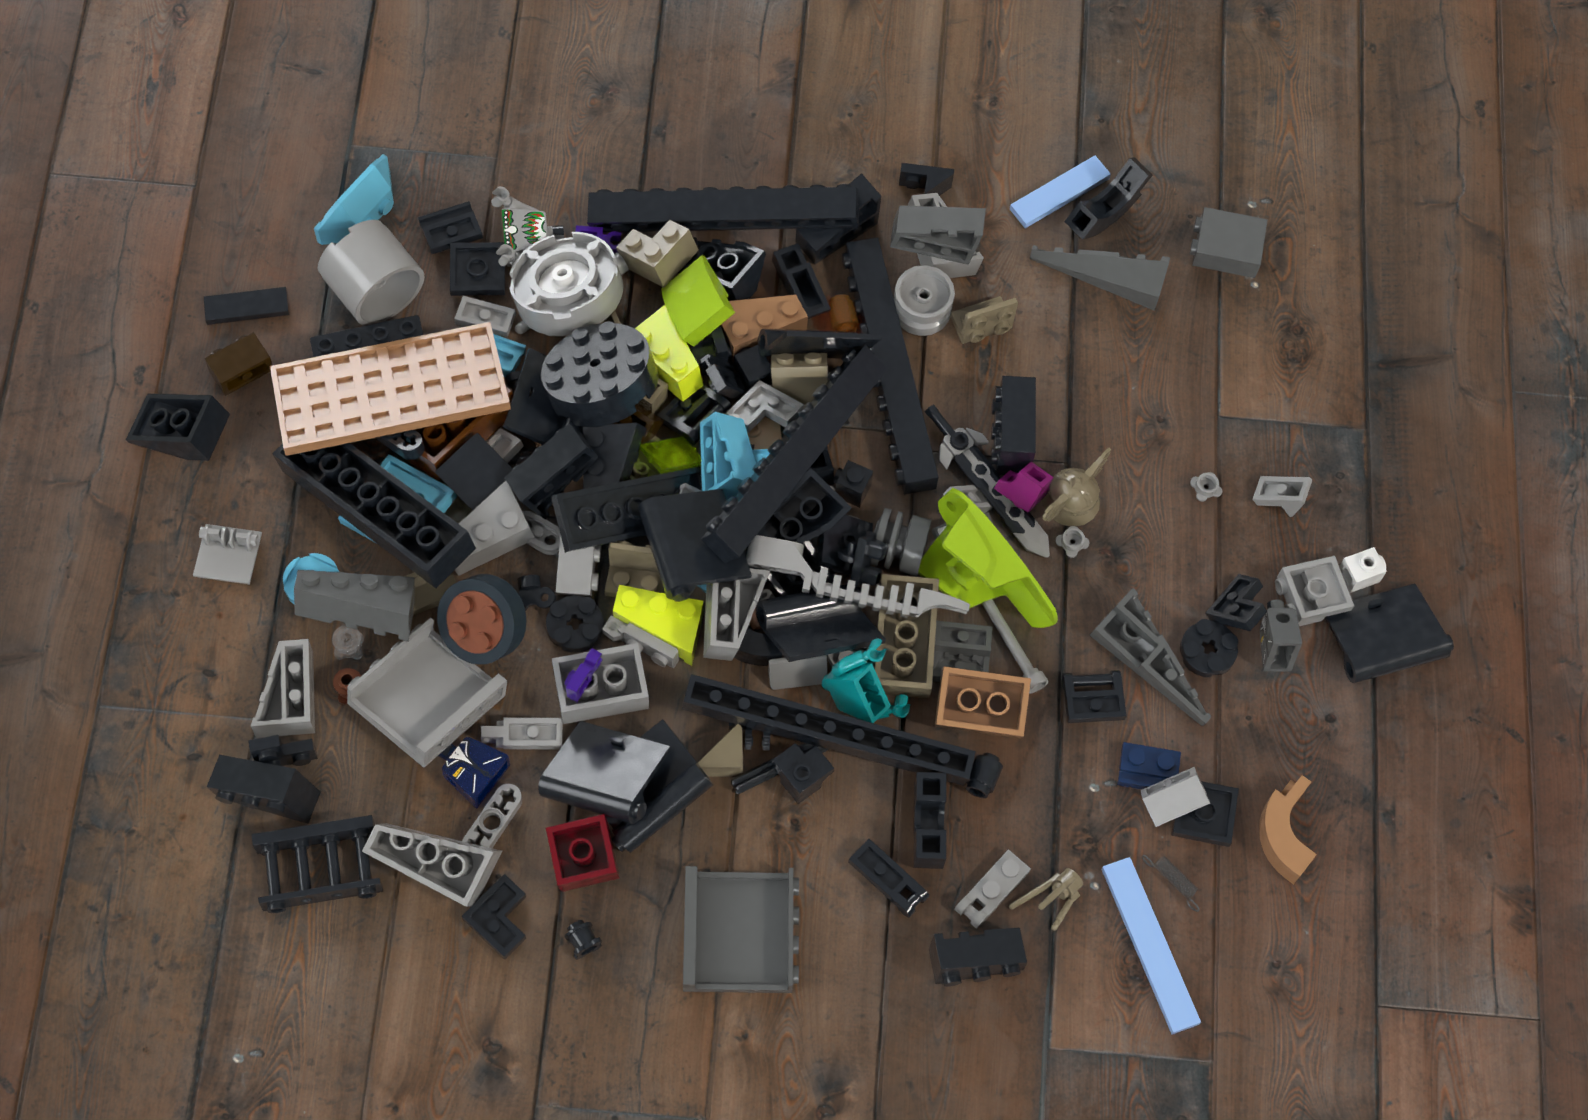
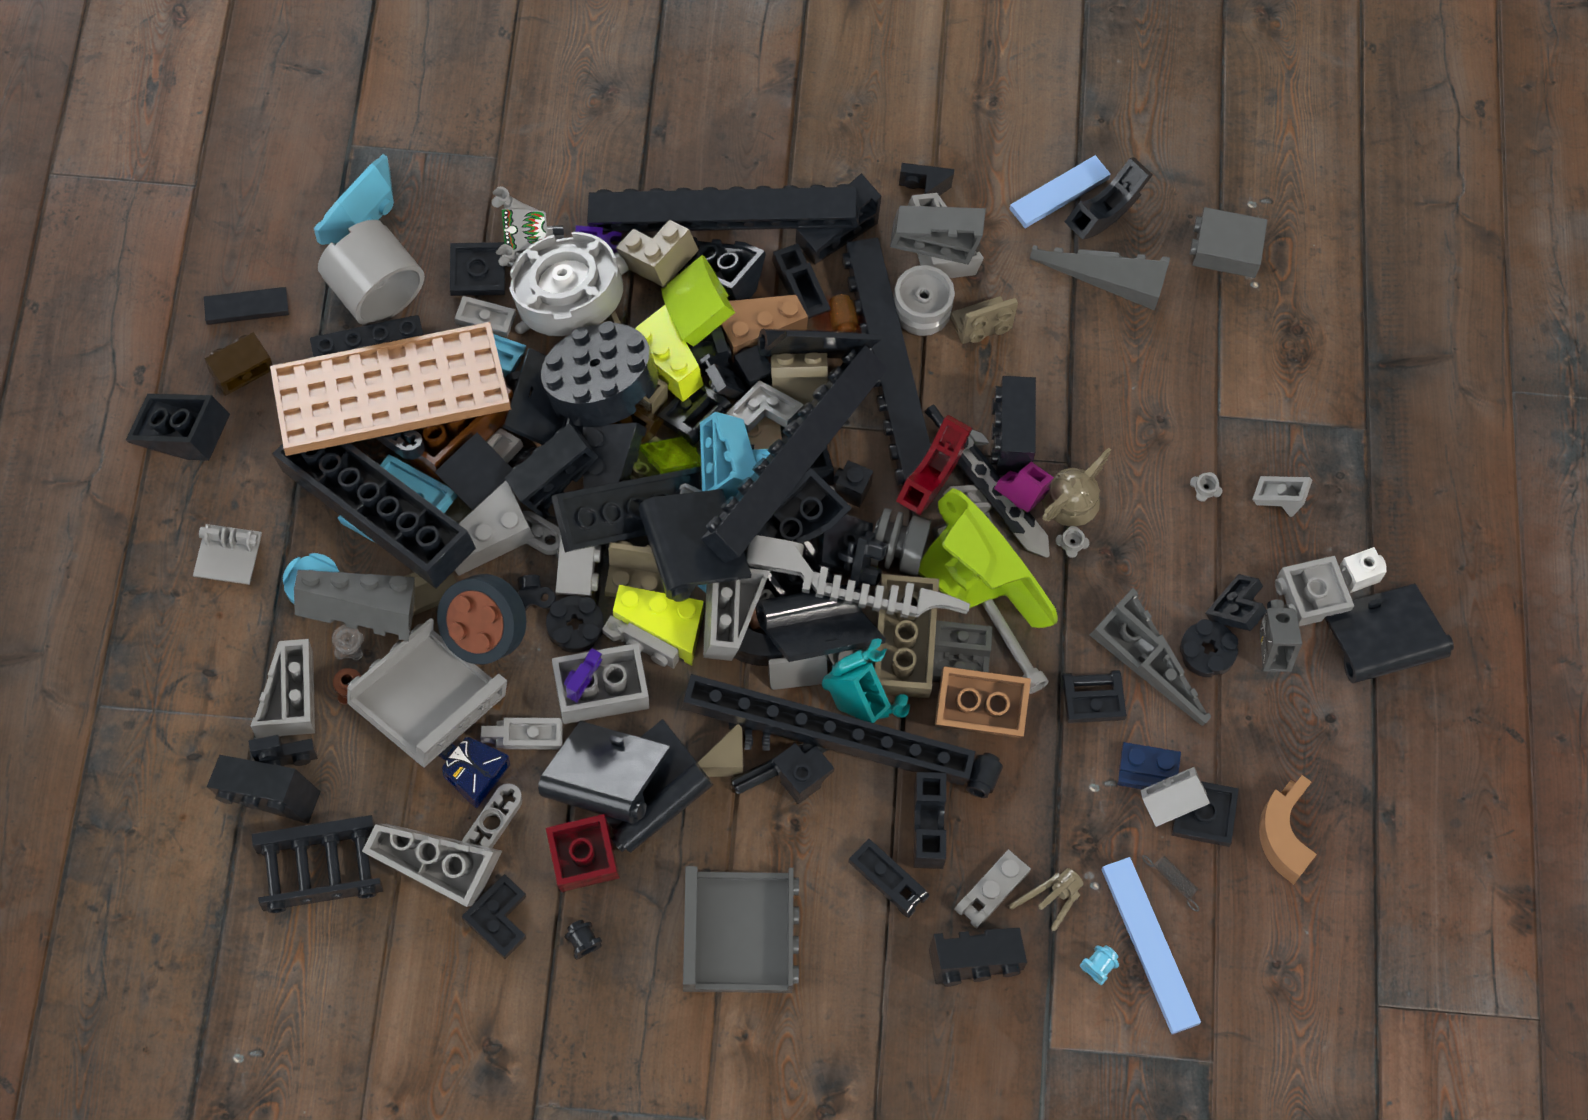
black plate [418,201,483,254] -> none
none -> dark red arch [896,415,973,515]
none -> medium azure brick [1080,945,1119,985]

